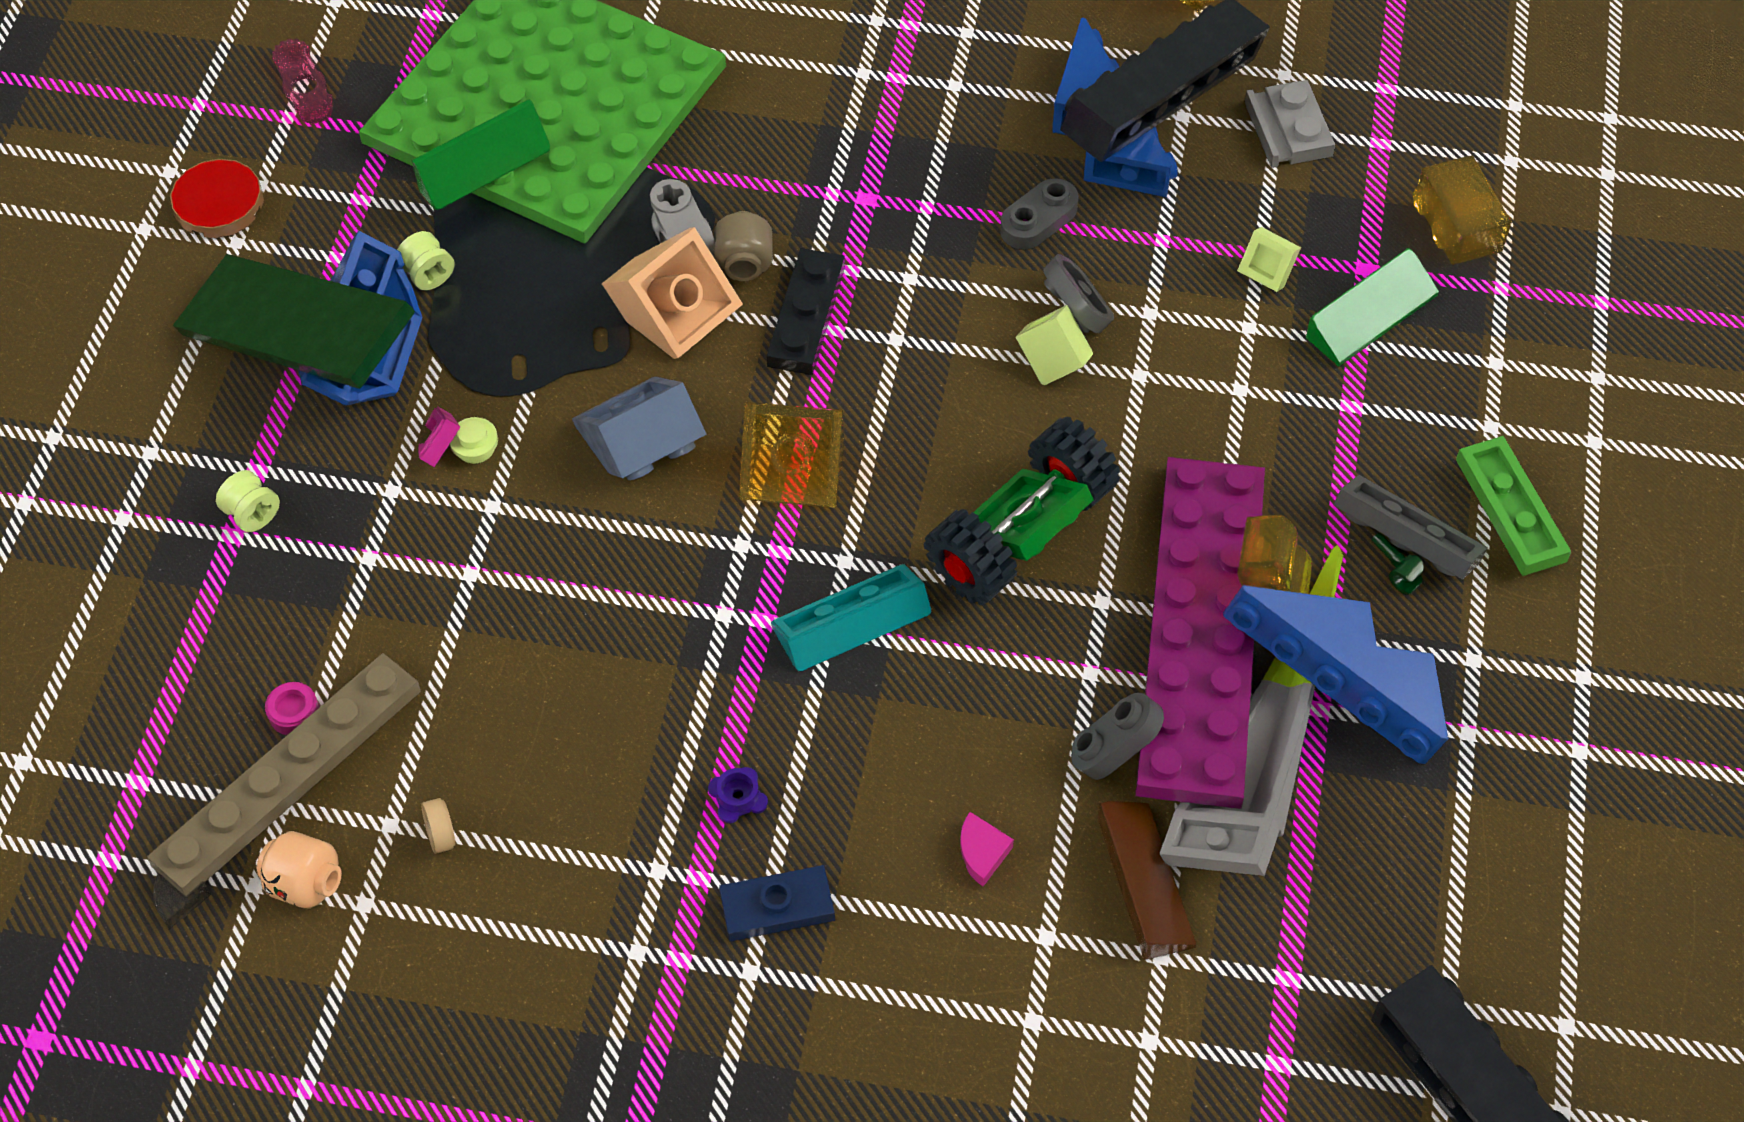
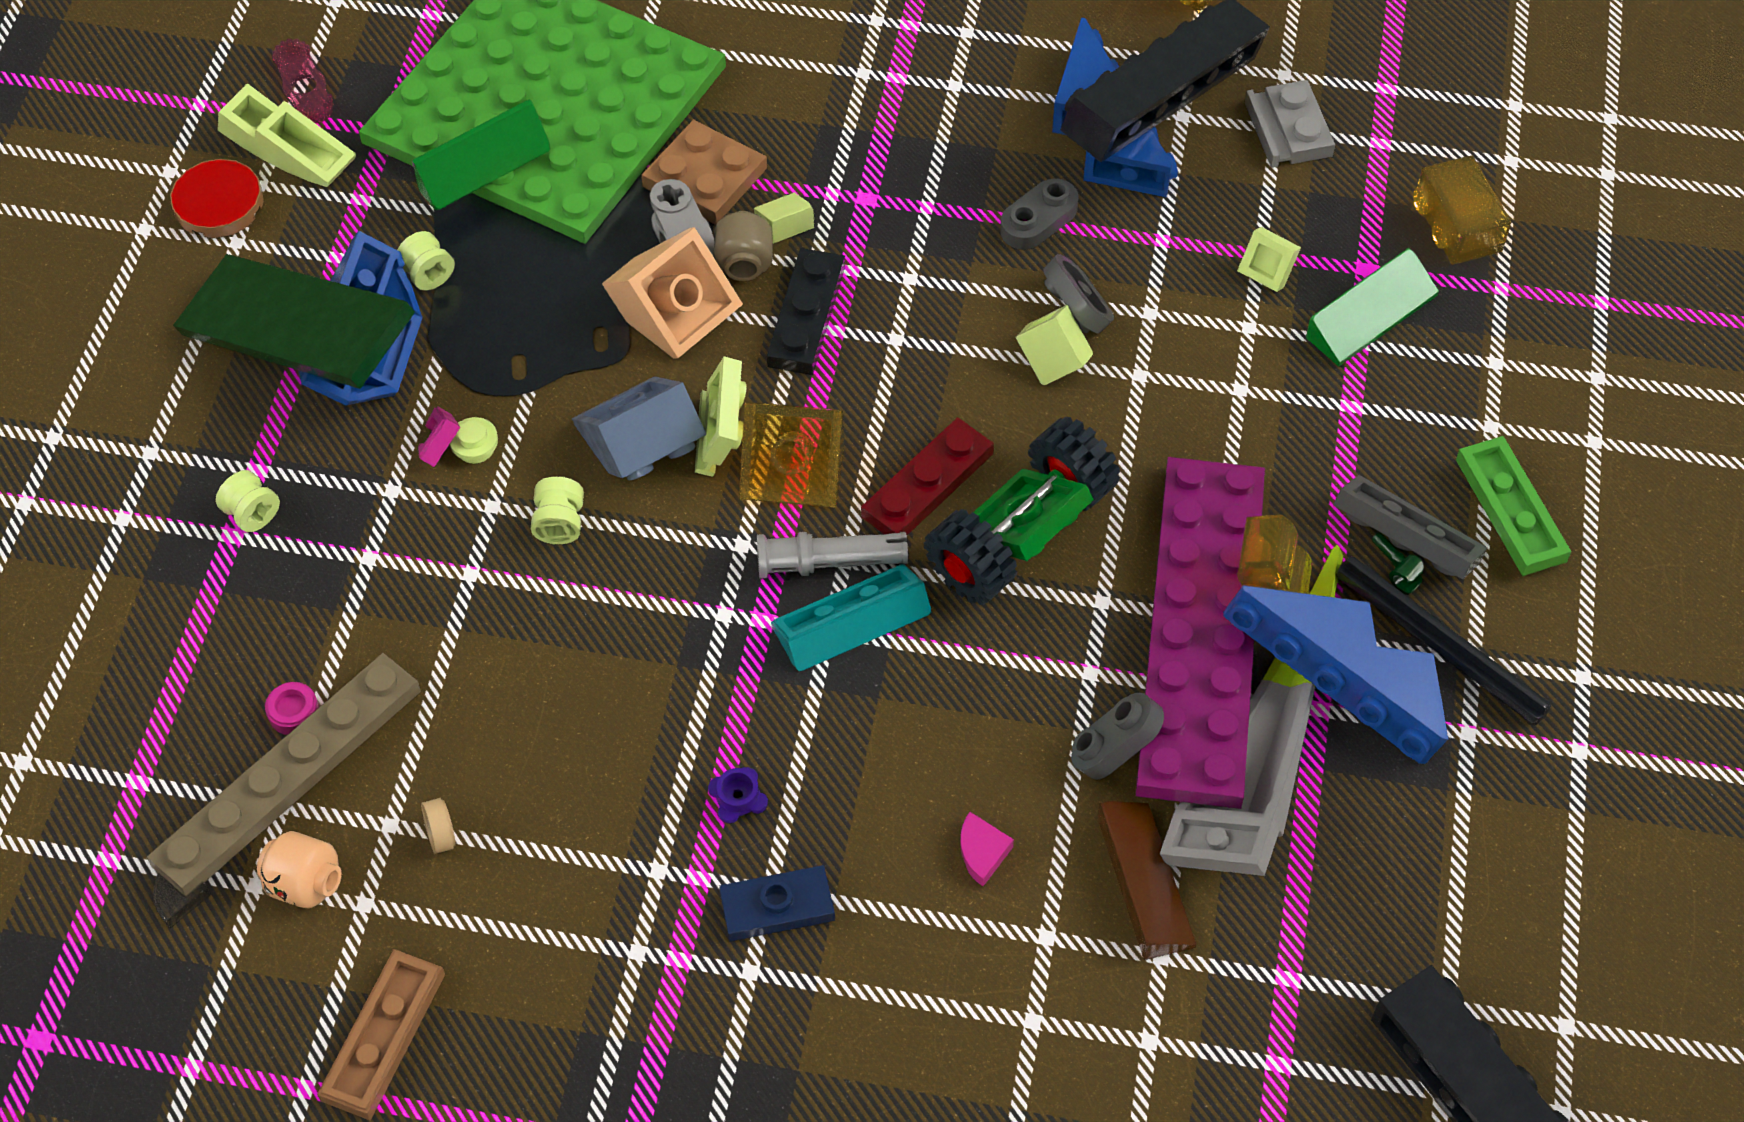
none -> yellowish green slope [218,84,356,187]
none -> medium nougat tile [317,949,445,1121]
none -> yellowish green wheel [531,477,584,544]
none -> medium nougat plate [642,119,767,225]
none -> yellowish green plate [695,357,746,477]
none -> yellowish green slope [754,192,814,244]
none -> light grey pin [757,532,908,579]
none -> dark red plate [861,417,994,535]
none -> black axle [1336,556,1551,725]

